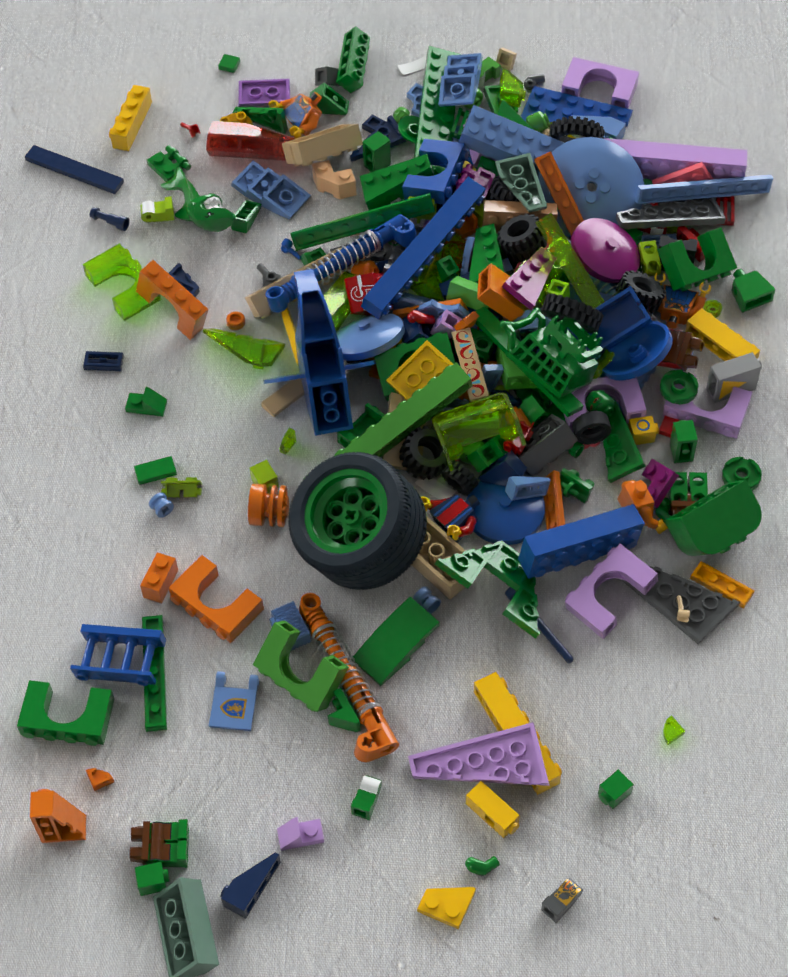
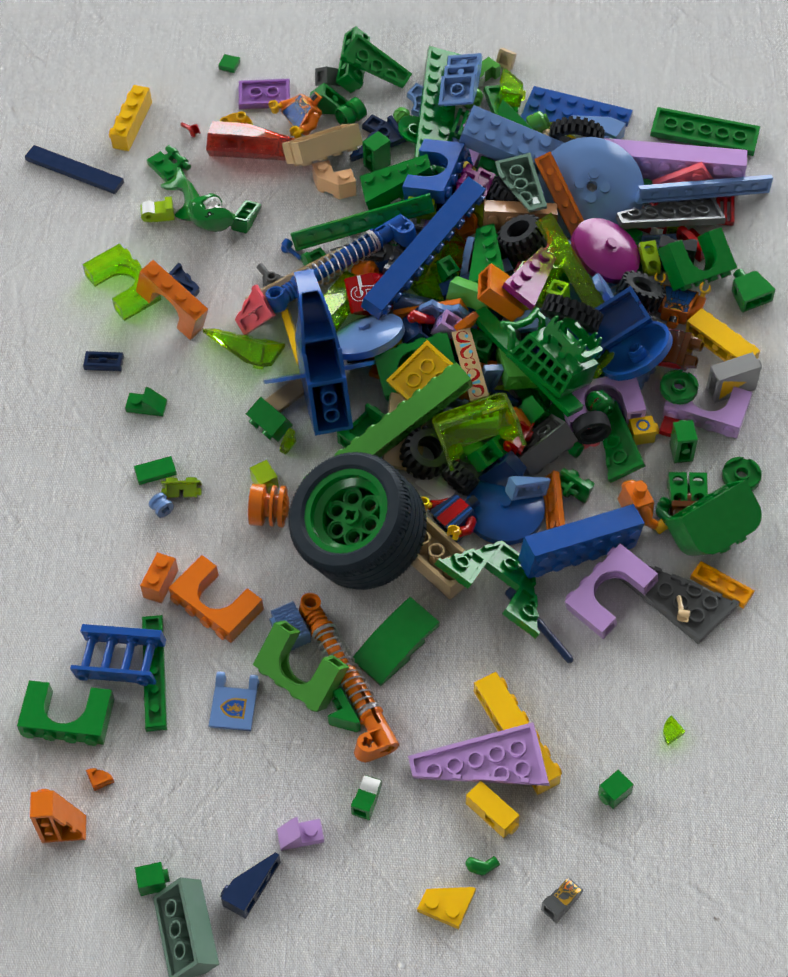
dark blue piece [89,207,130,231] -> none
hips [130,819,189,868] -> none
orange tile [226,311,245,330] -> none
medium blue slope [231,160,311,220] -> none
green wing [232,107,288,134] -> none
white sticker [397,55,427,75] -> none
medium blue wheel [413,586,441,614] -> none
dark grey arm [523,74,545,90] -> none
lavender arch [561,57,639,109] -> none
magenta plate [641,459,679,508] -> none
clear neon green tile [703,300,722,318] -> none
none -> coral wing [235,285,276,335]
none -> green brick [246,397,293,442]
none -> green wheel [334,97,367,125]
none -> green wing [340,33,412,88]
none -> medium blue tile [592,273,614,302]
none -> green plate [650,107,761,156]

